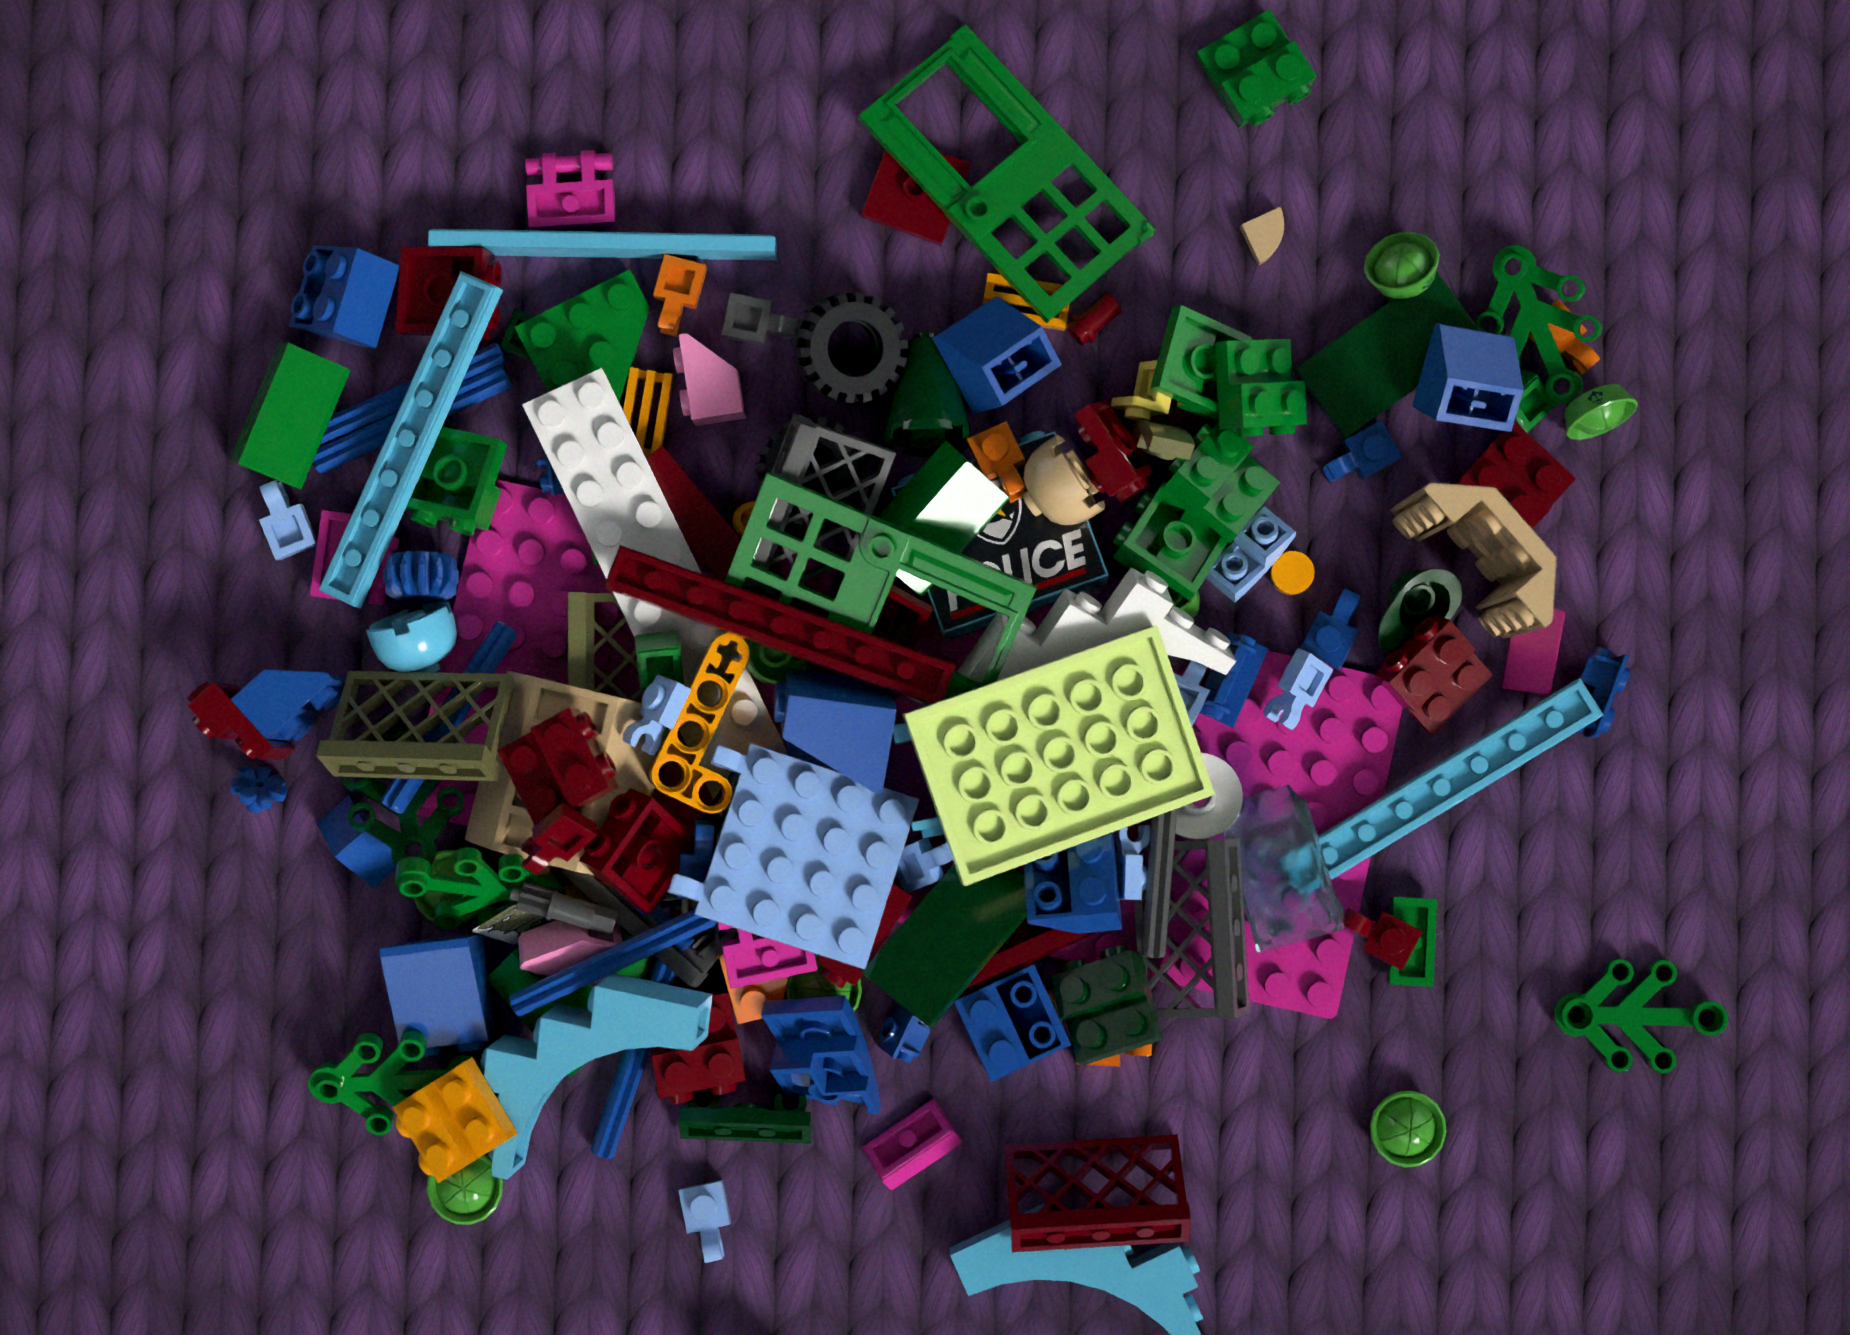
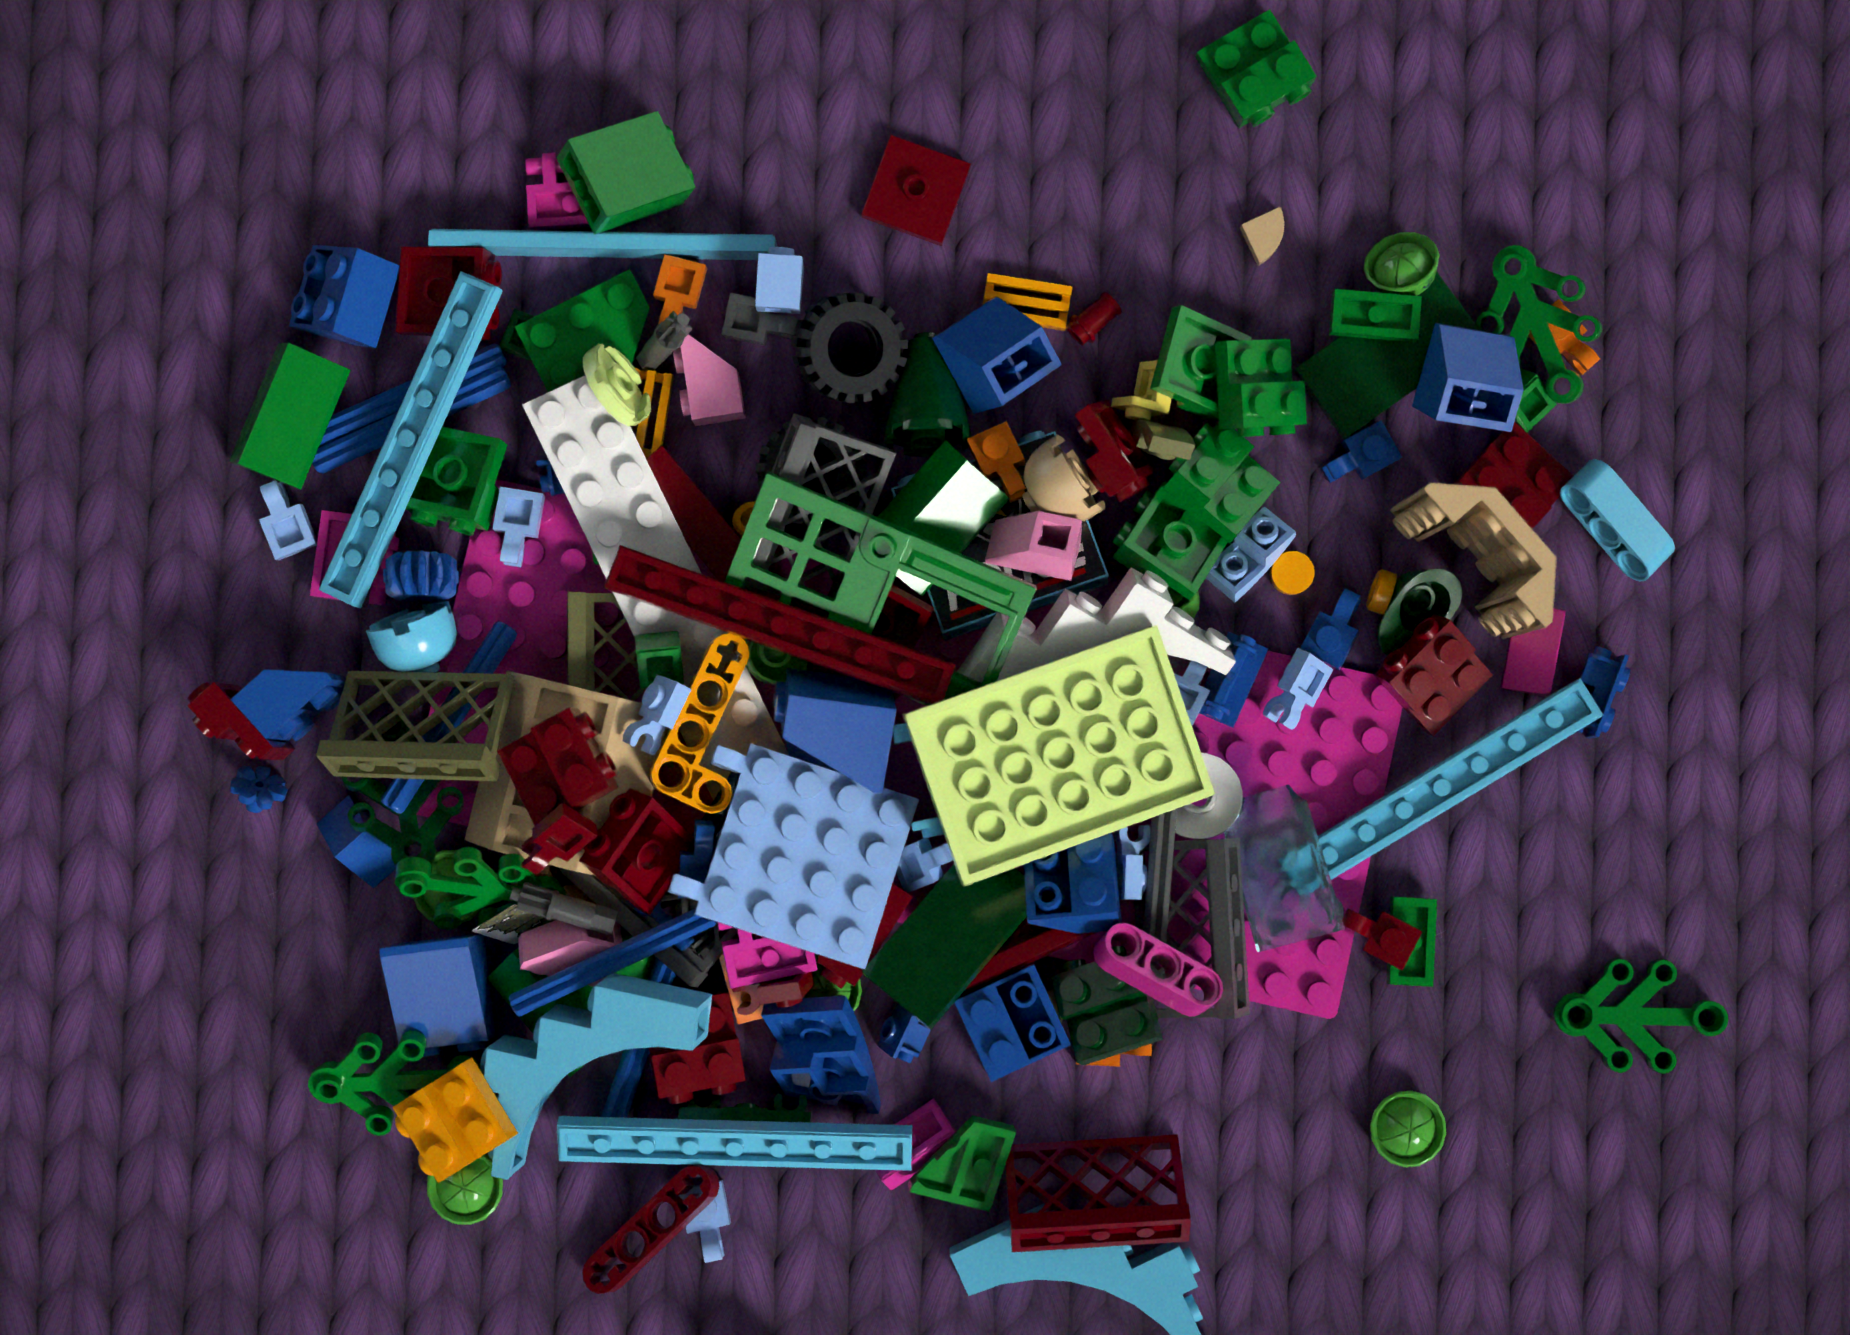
green door [858,24,1157,324] -> none
bright green hat [1564,384,1638,440] -> none
none -> light blue plate [492,486,545,568]
none -> green brick [556,111,696,235]
none -> medium azure tile [557,1116,912,1171]
none -> dark red beam [582,1165,719,1294]
none -> yellowish green tile [583,344,651,426]
none -> dark grey piece [636,311,693,371]
none -> dark red plate [732,972,814,1015]
none -> light blue slope [755,247,804,314]
none -> green wing [908,1115,1016,1212]
none -> bright pink slope [985,511,1082,581]
none -> dark pink beam [1093,923,1223,1017]
none -> green plate [1329,289,1422,342]
none -> light orange tile [1366,569,1397,615]
none -> medium azure beam [1560,459,1675,582]

